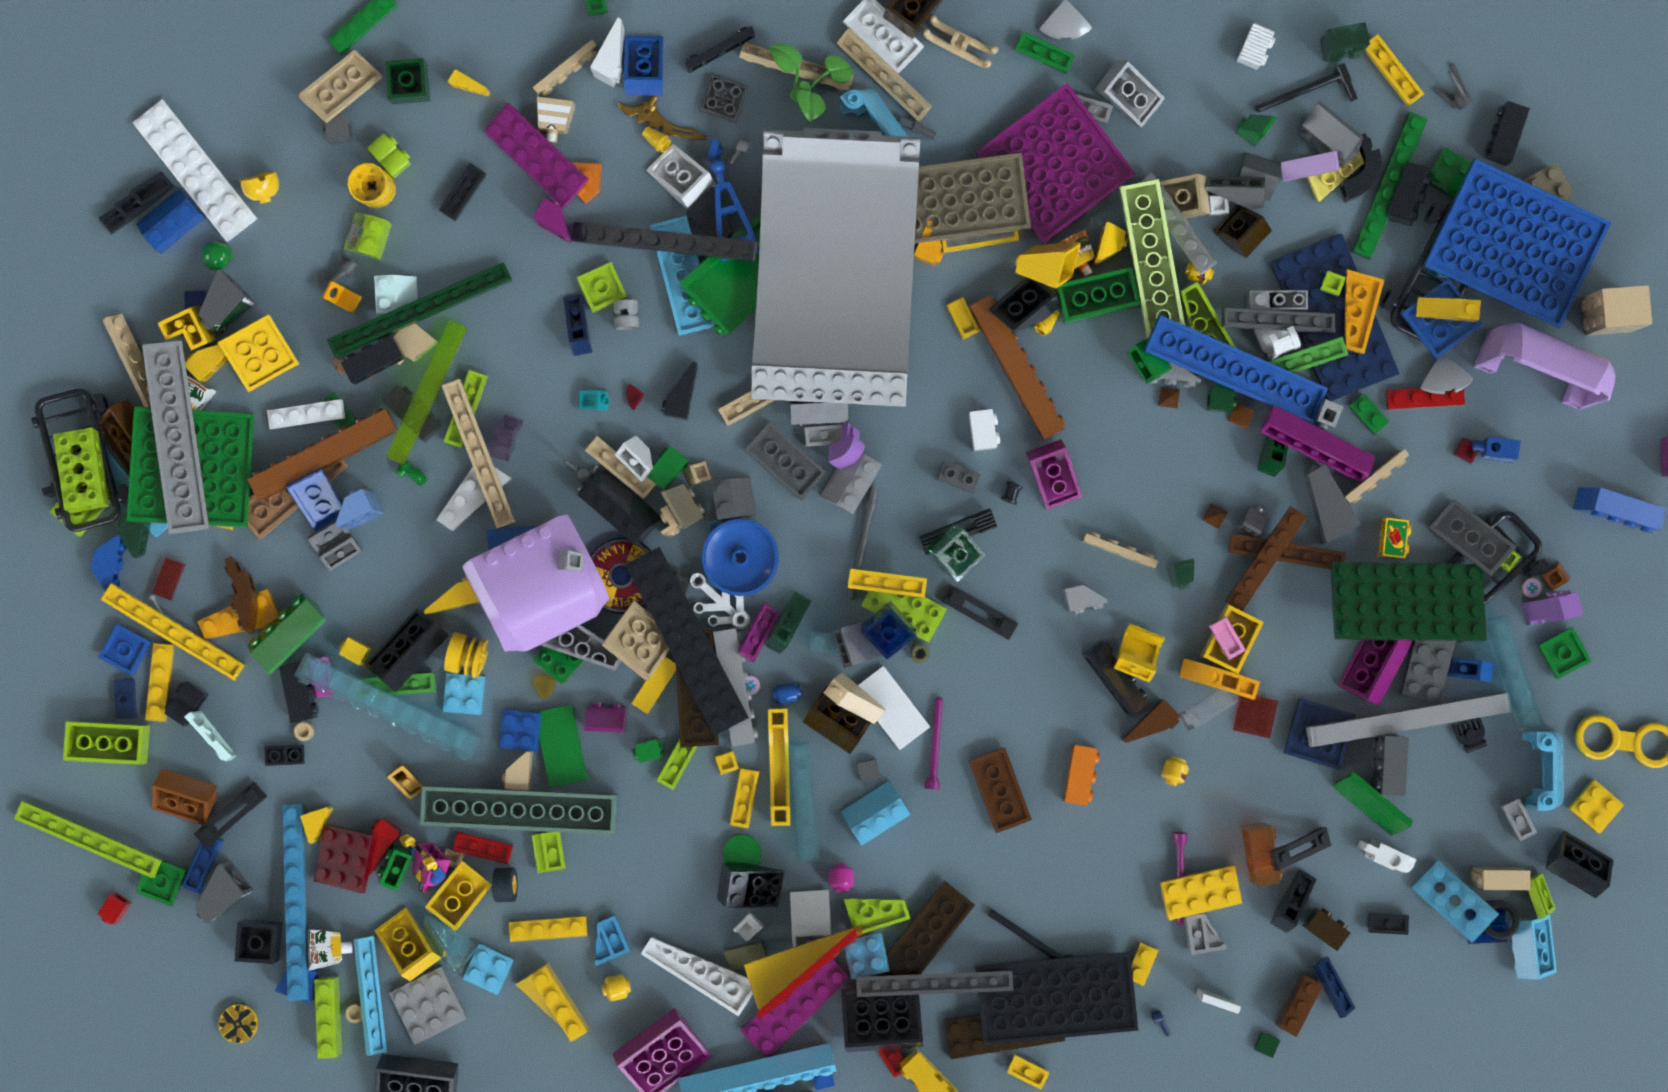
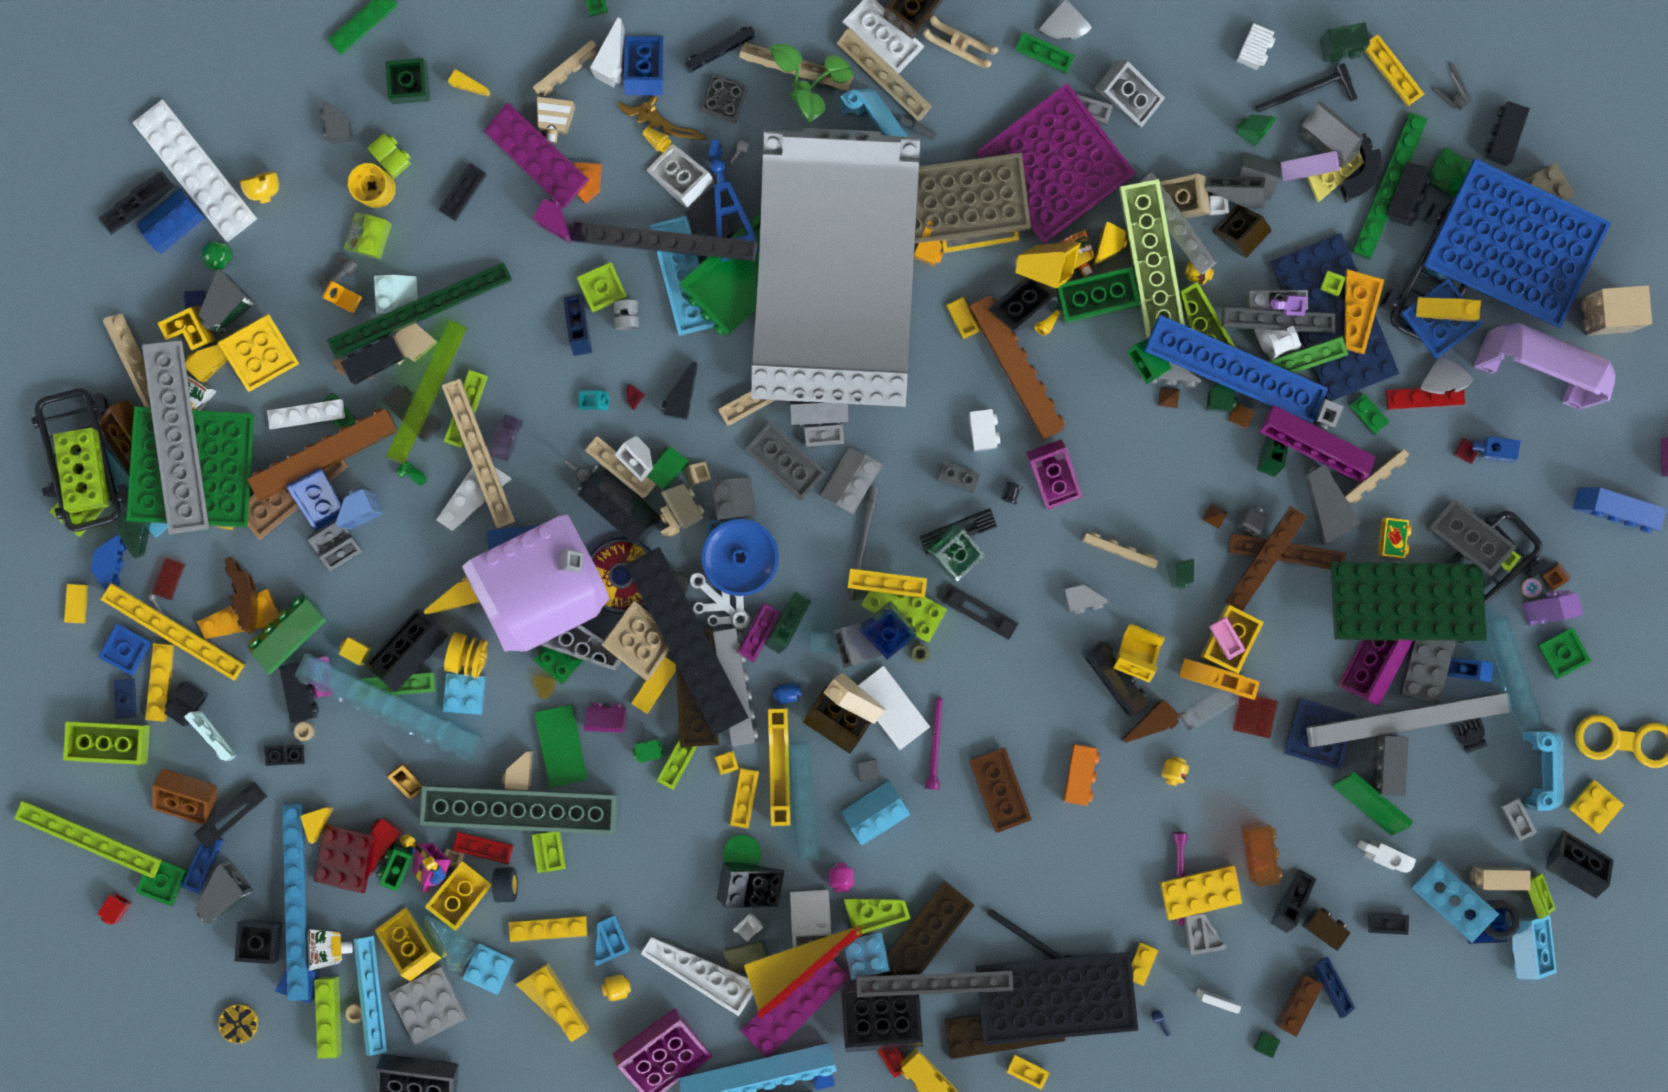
tan plate [299,50,382,123] -> none
blue plate [499,709,542,752] -> none
tile [745,676,760,695] -> none
medium lavender brick [828,422,865,470] -> none
black container [1269,827,1332,871] -> none
none -> yellow tile [64,584,88,624]
none -> medium lavender plate [1270,294,1307,316]

